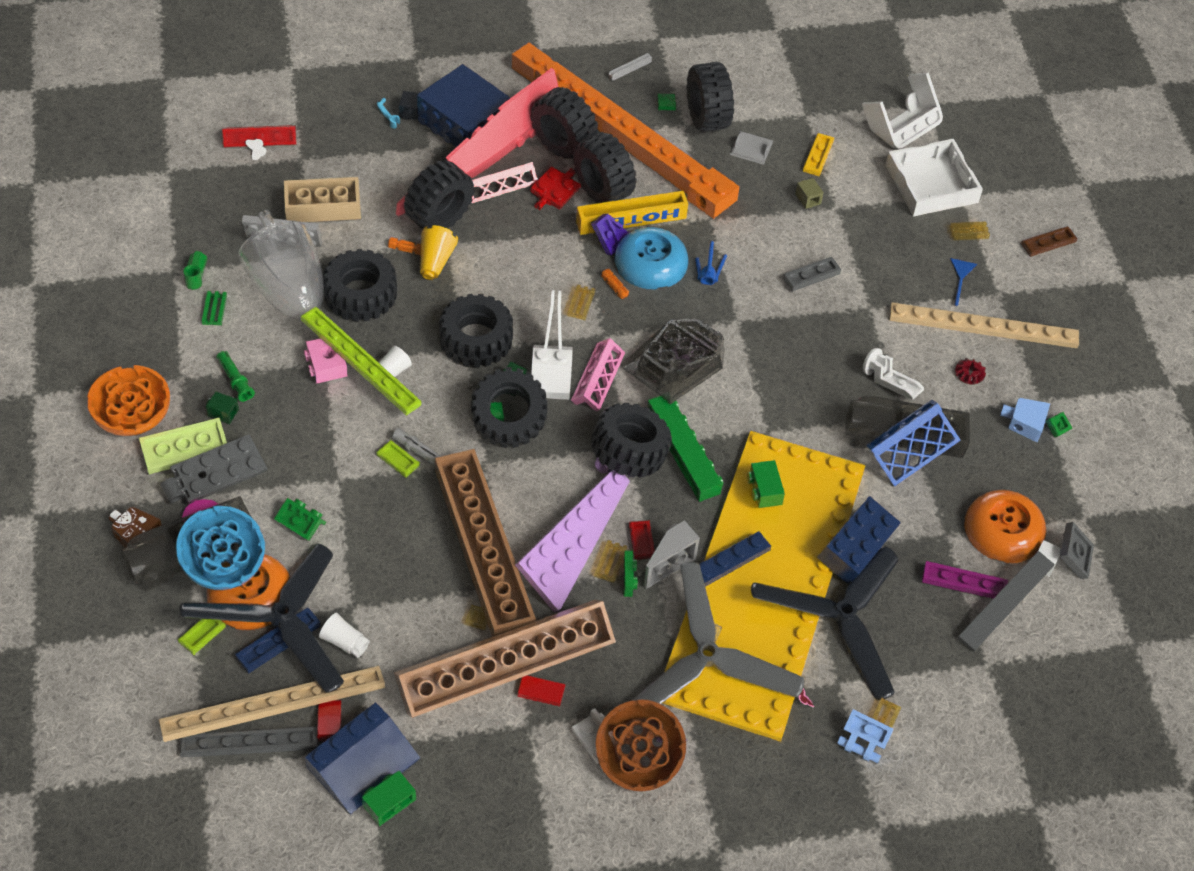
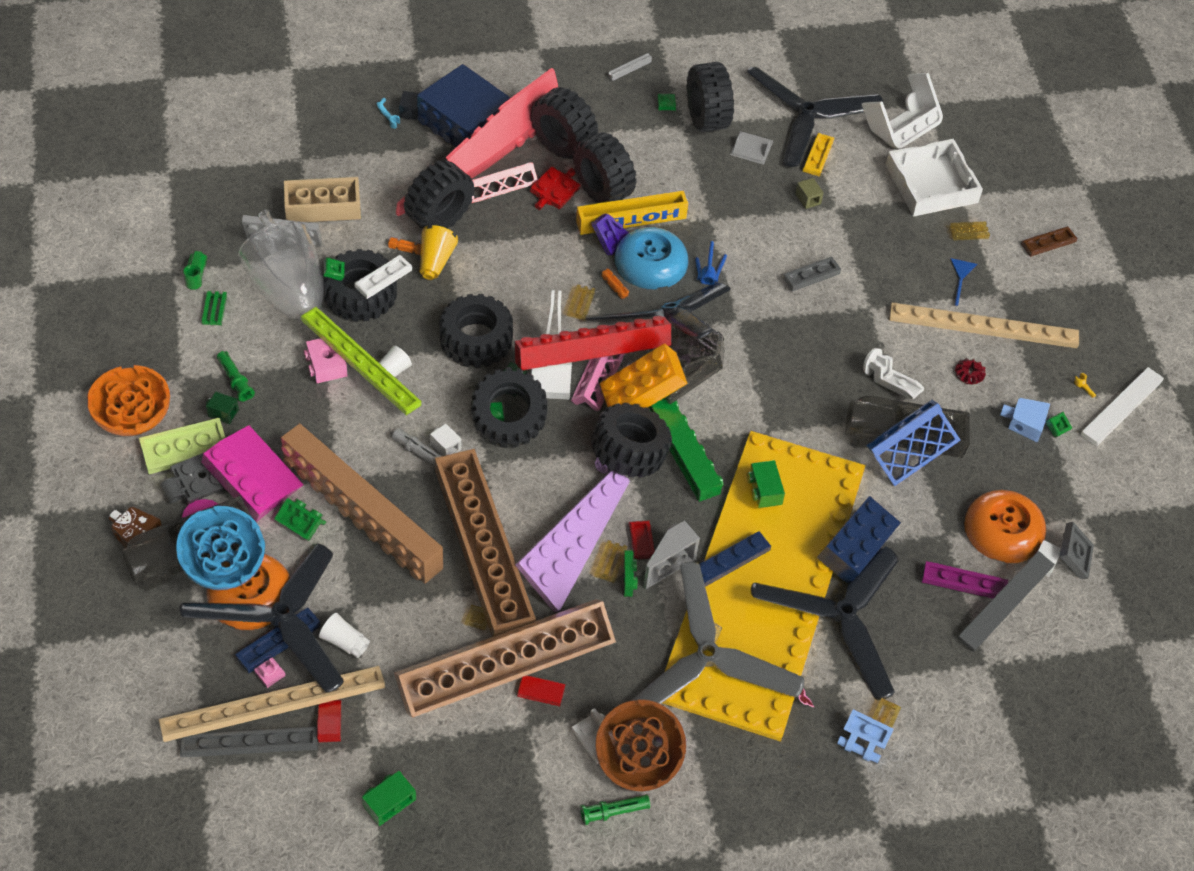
lime tile [178,619,226,655] -> none
red fence [222,125,297,147] -> none
white sticker [246,139,266,160] -> none
dark blue slope [305,702,420,815] -> none
lime tile [377,440,420,478] -> none
orange piece [512,43,740,219] -> none
none -> dark pink slope [201,425,304,522]
none -> bright pink tile [254,657,285,688]
none -> medium nougat brick [281,424,443,584]
none -> green tile [324,257,345,281]
none -> white tile [355,255,412,299]
none -> white brick [430,424,461,456]
none -> brick [514,316,671,370]
none -> green pin [580,794,651,826]
none -> black piece [585,282,731,339]
none -> light orange brick [600,343,688,408]
none -> black piece [747,67,884,167]
none -> yellow hand [1074,373,1096,398]
none -> white tile [1081,367,1164,447]

